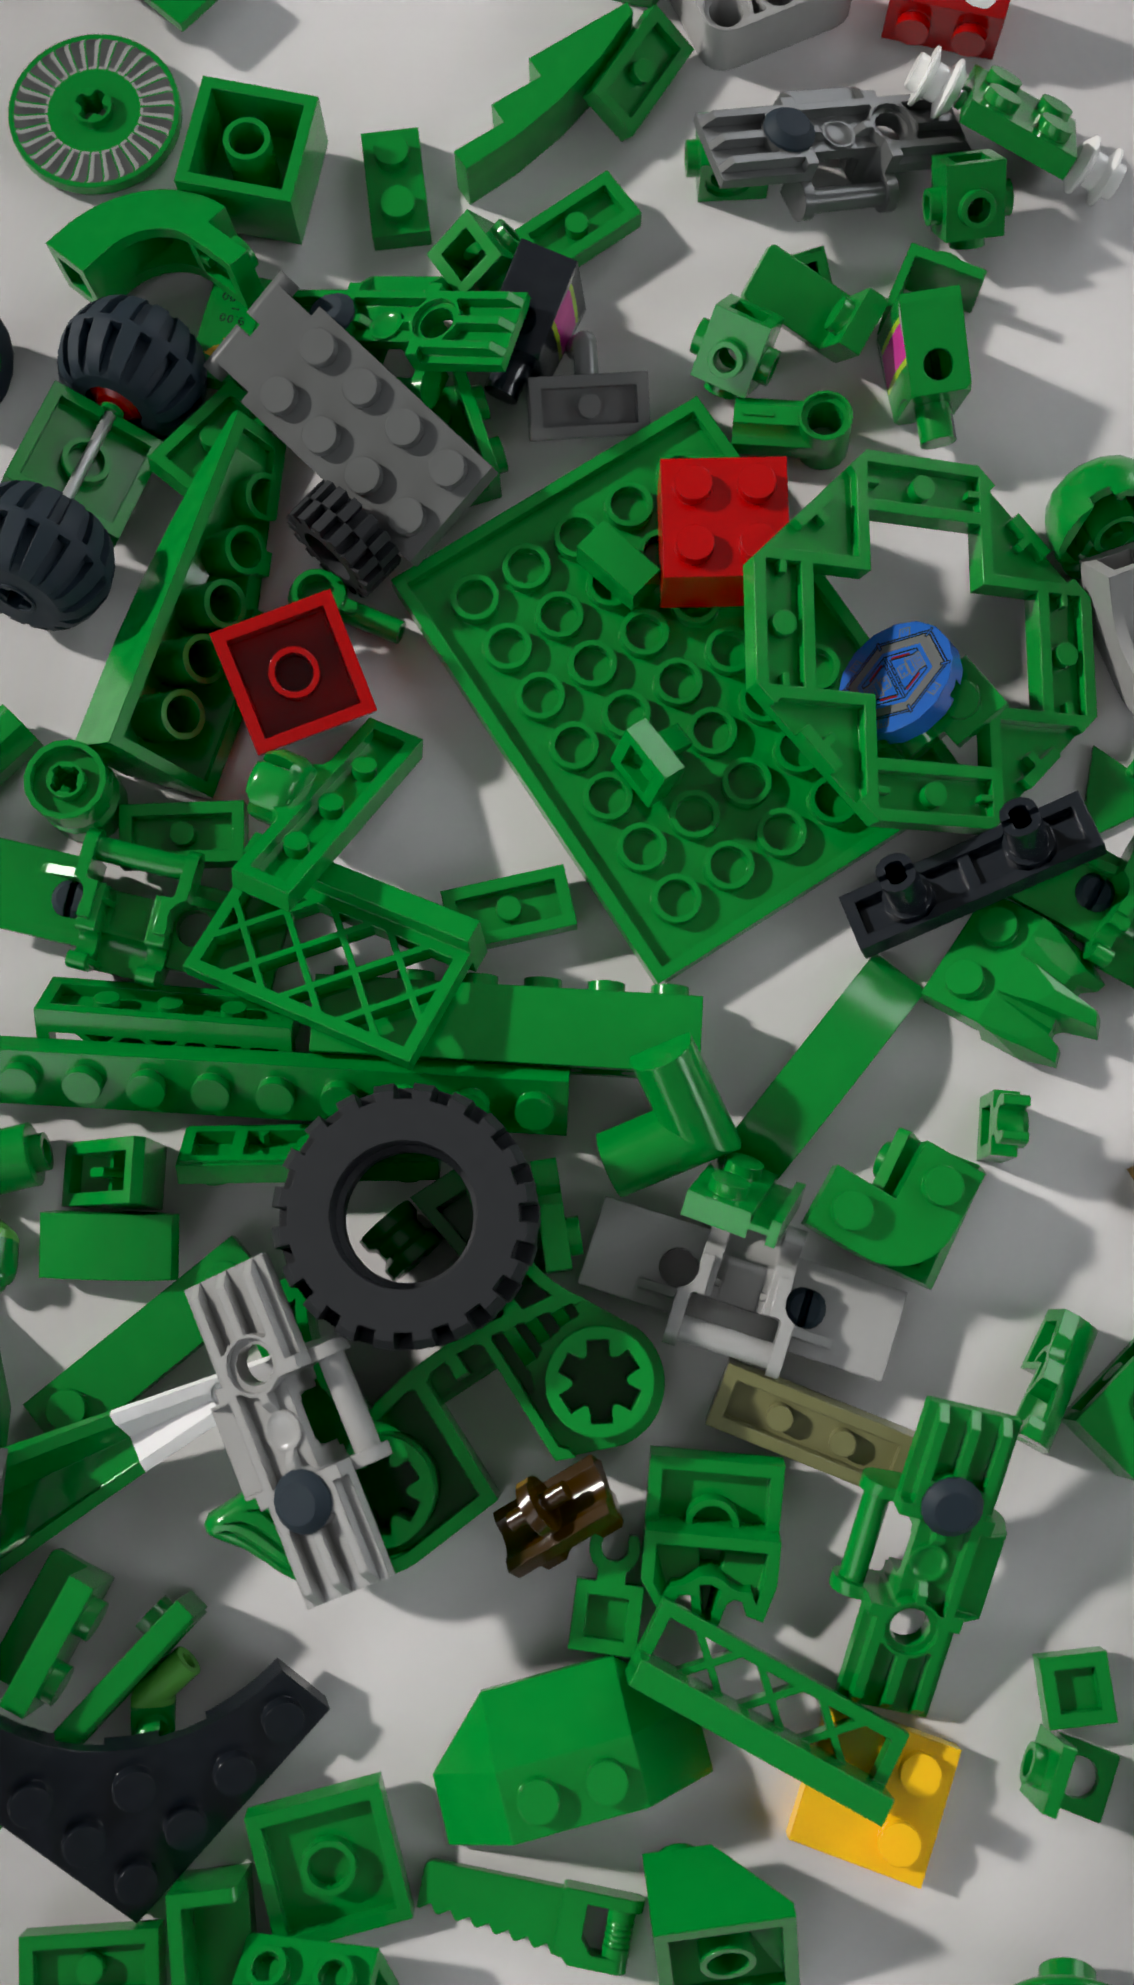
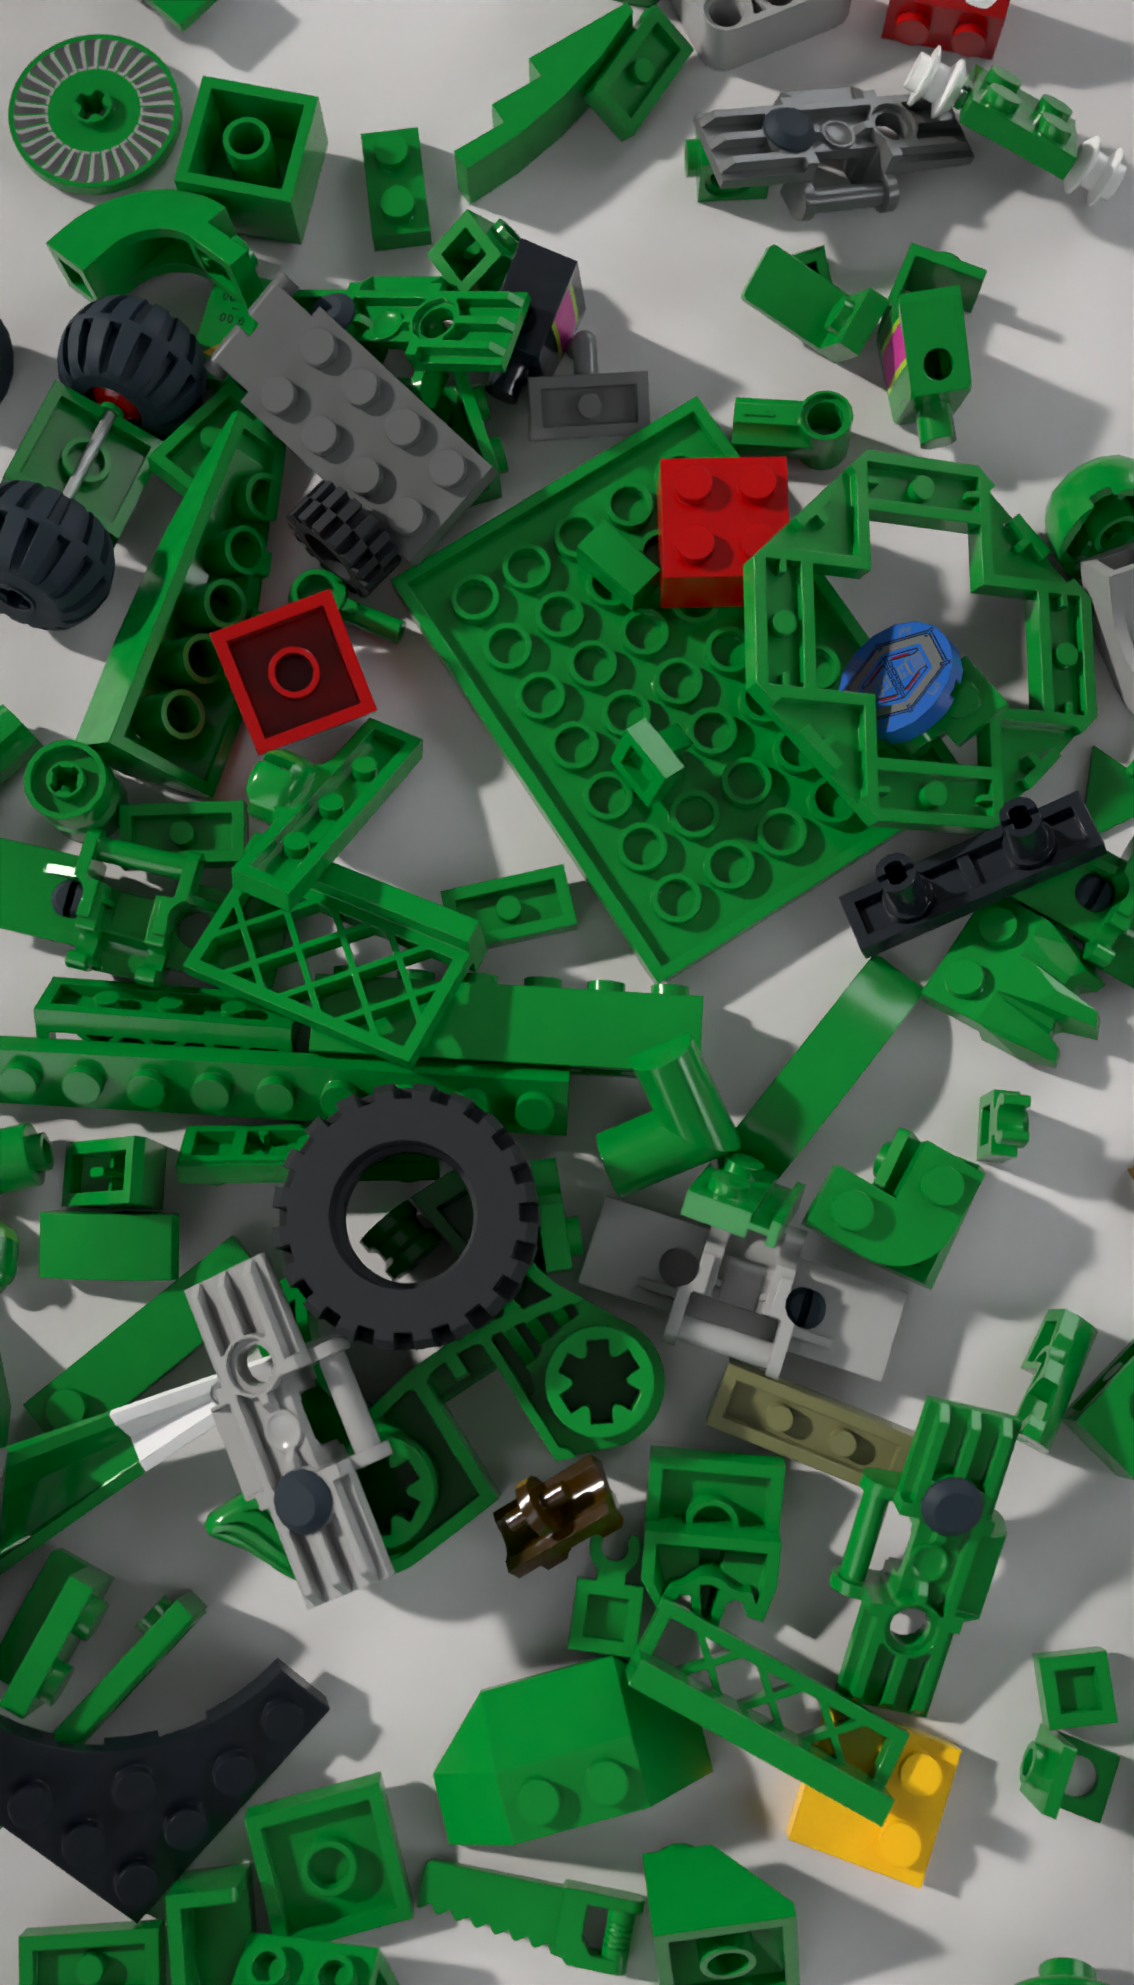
bright green arm [130,1646,200,1737] -> none
green plate [515,170,642,267] -> none
green brick [690,294,785,400] -> none
green brick [923,148,1014,250] -> none

